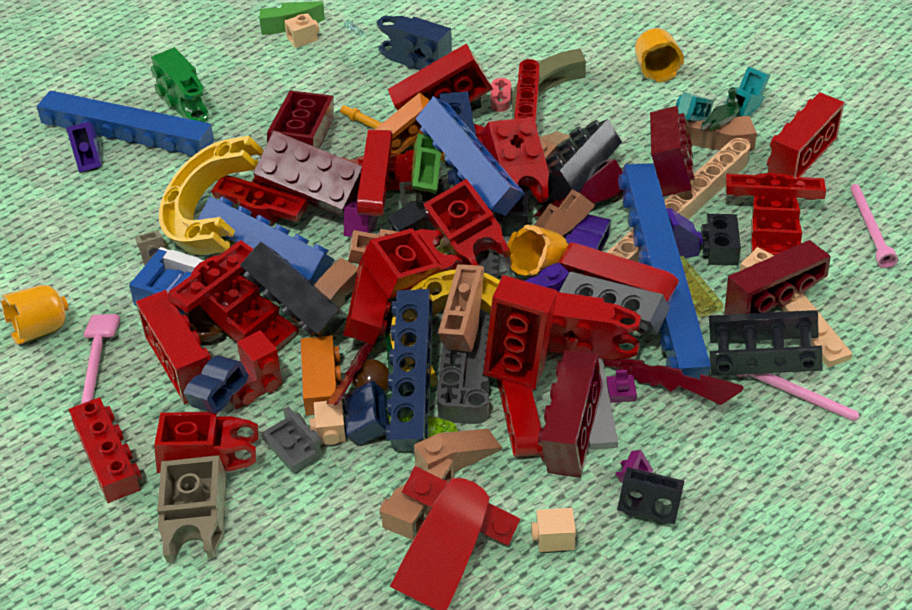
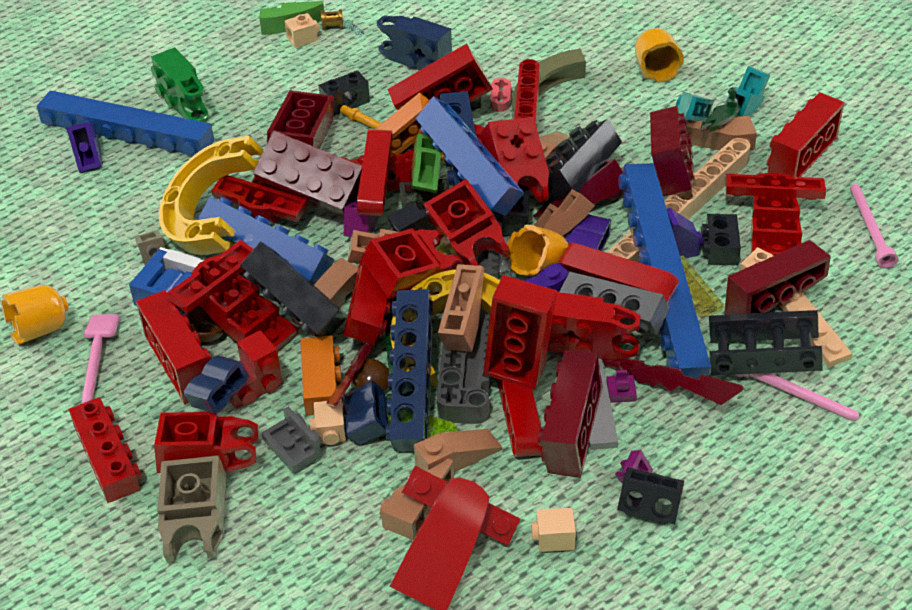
none -> black brick [318,70,370,116]
none -> pearl gold bush [321,9,343,29]

